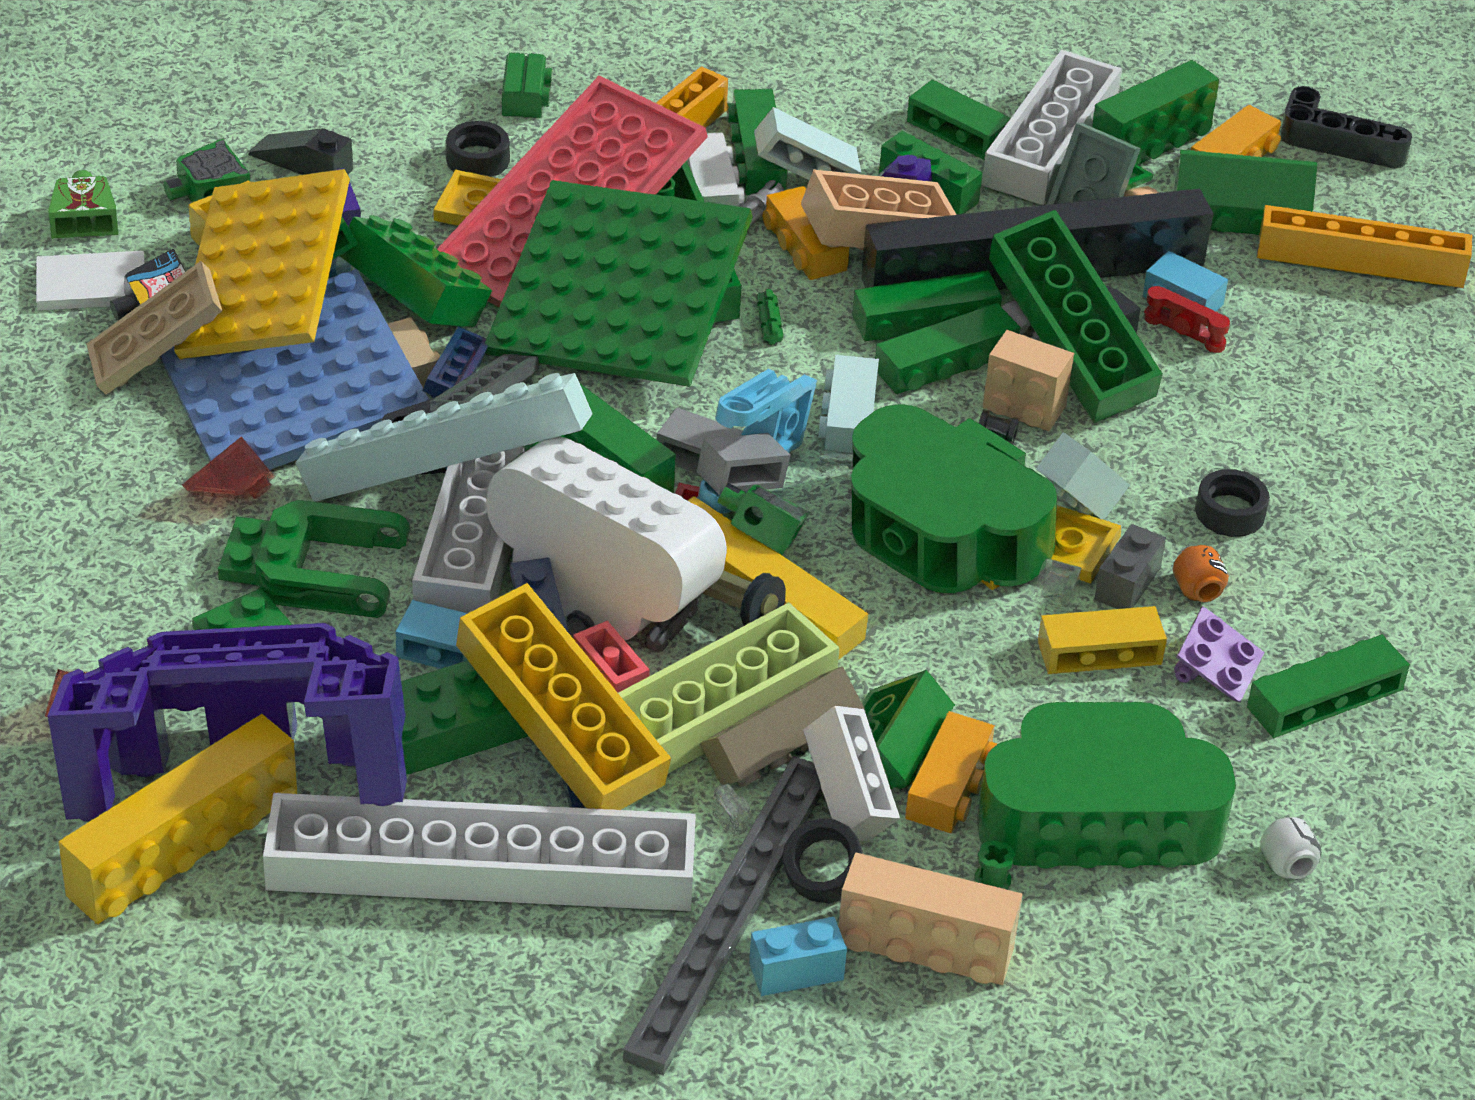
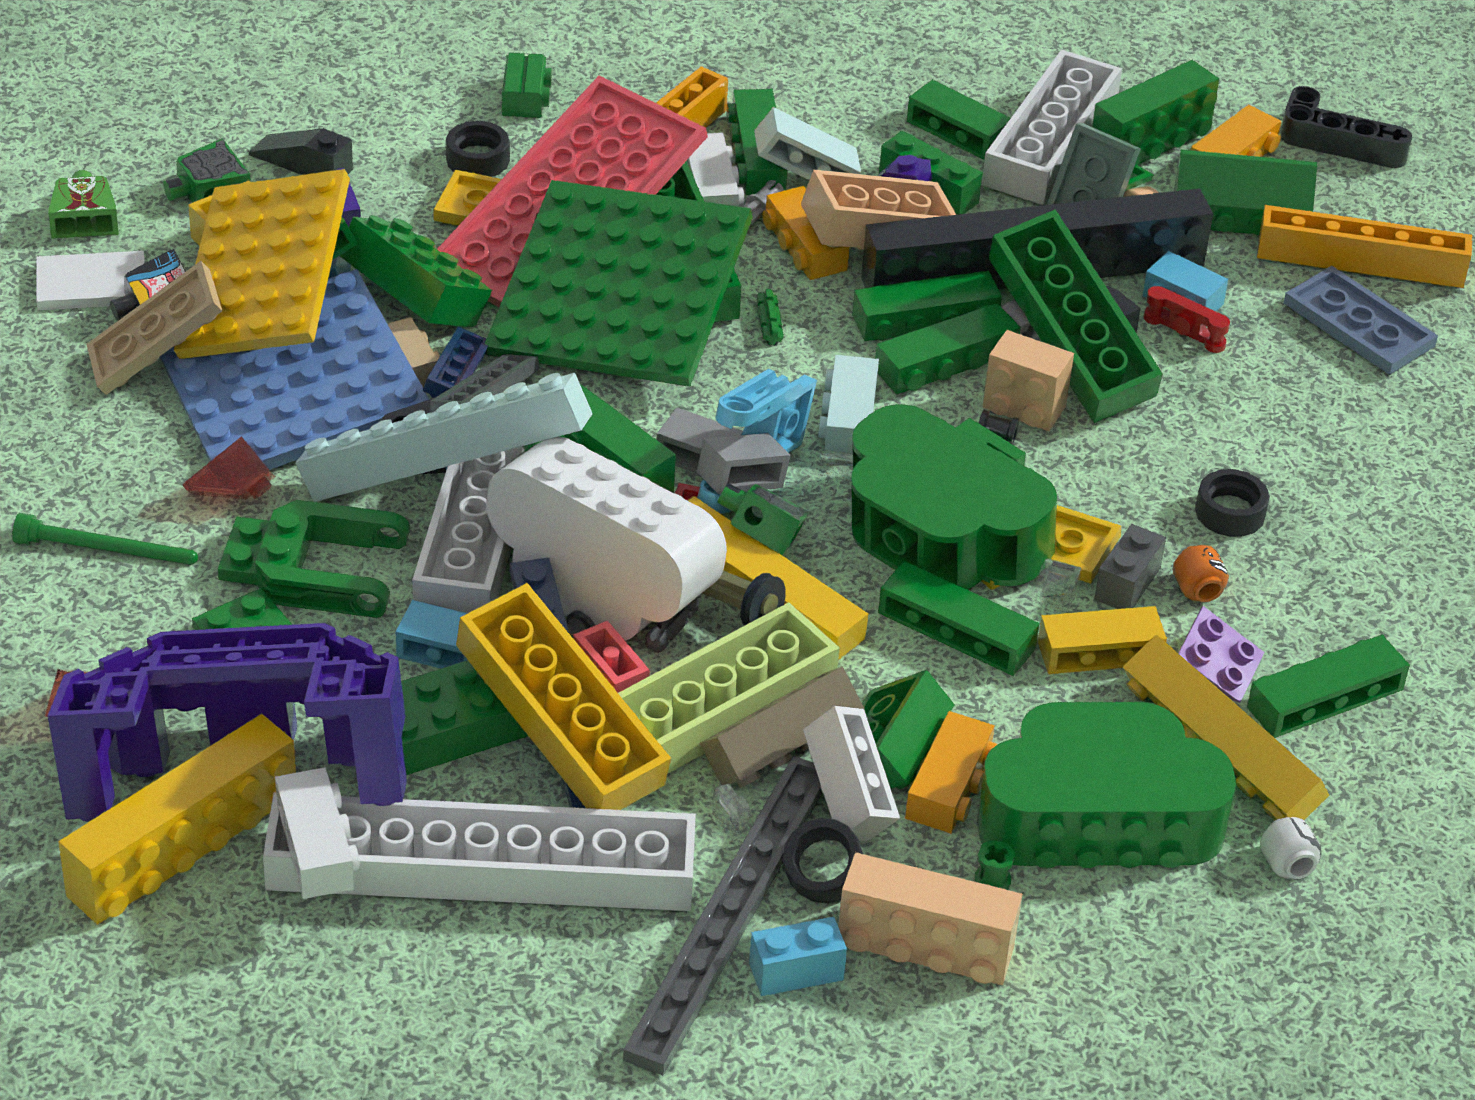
light aqua brick [1036,432,1130,520] -> none
none -> green piece [12,512,198,565]
none -> white brick [275,767,360,899]
none -> green brick [878,561,1040,676]
none -> yellow brick [1122,634,1330,821]
none -> sand blue plate [1283,266,1438,375]

